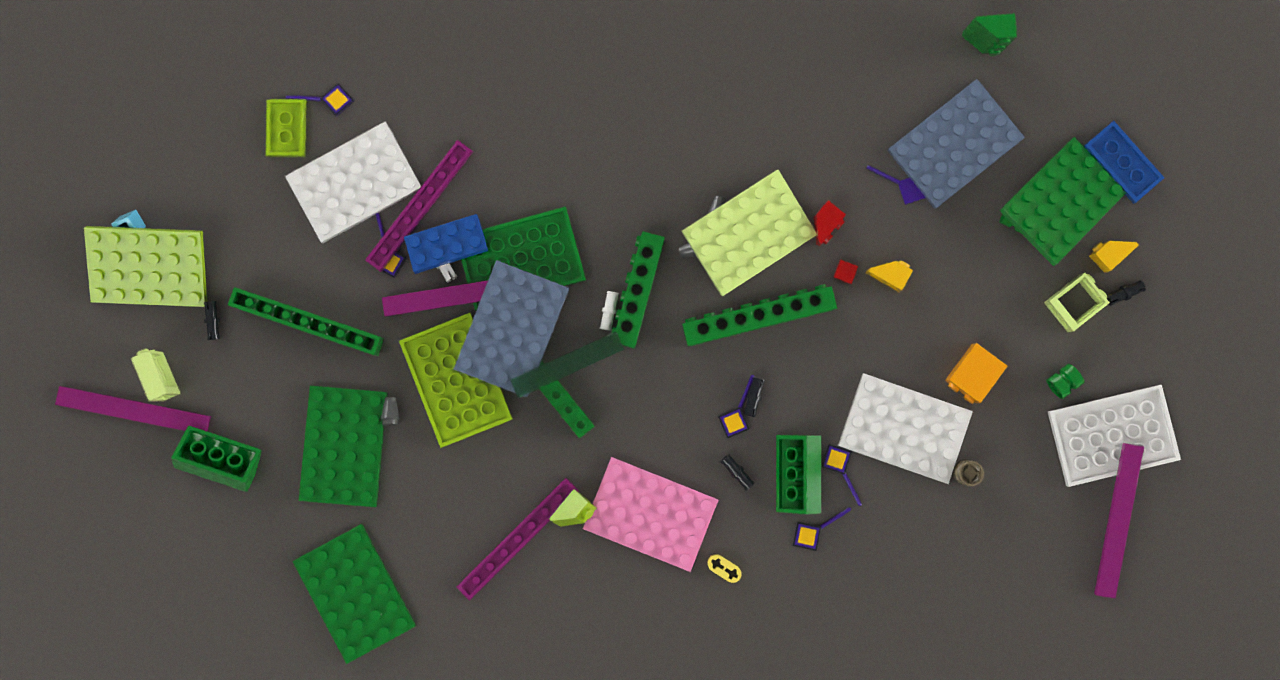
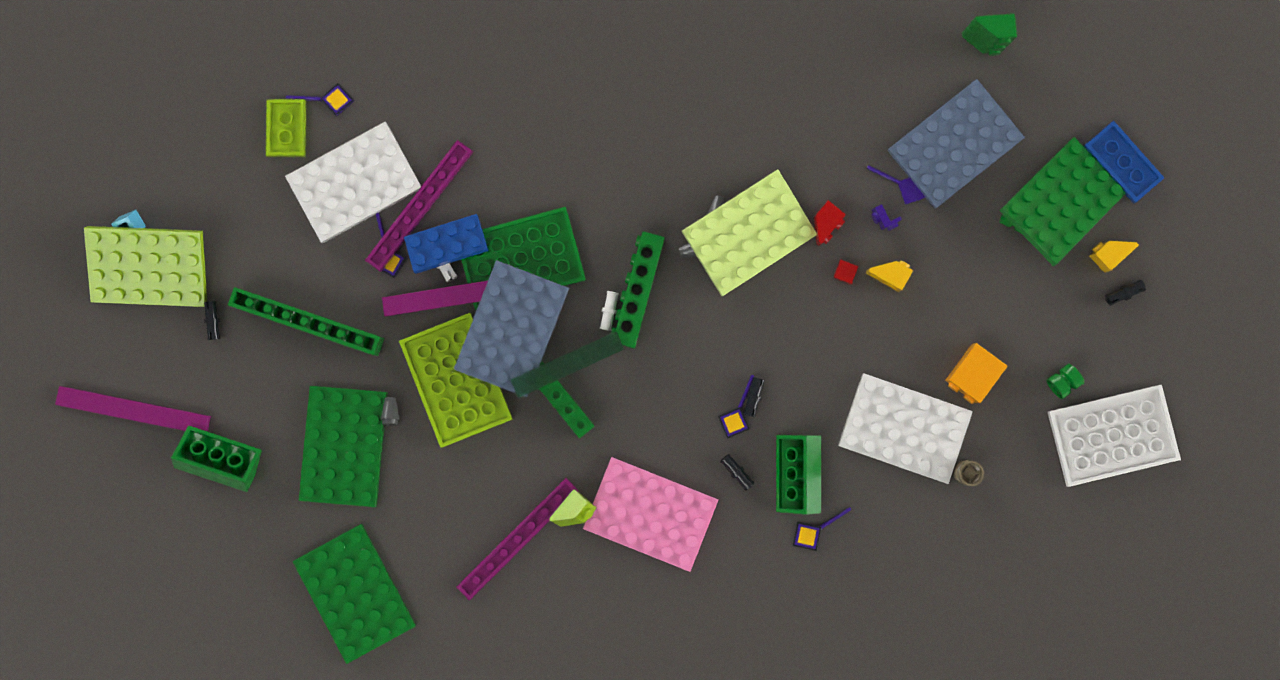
yellowish green window [131,349,181,401] -> none
green brick [682,284,837,347] -> none
light yellow beam [707,554,741,583] -> none
piece [821,444,862,506] -> none
yellowish green window [1044,273,1110,332] -> none
magenta tile [1094,443,1144,598] -> none
none -> dark purple bracket [871,204,902,231]

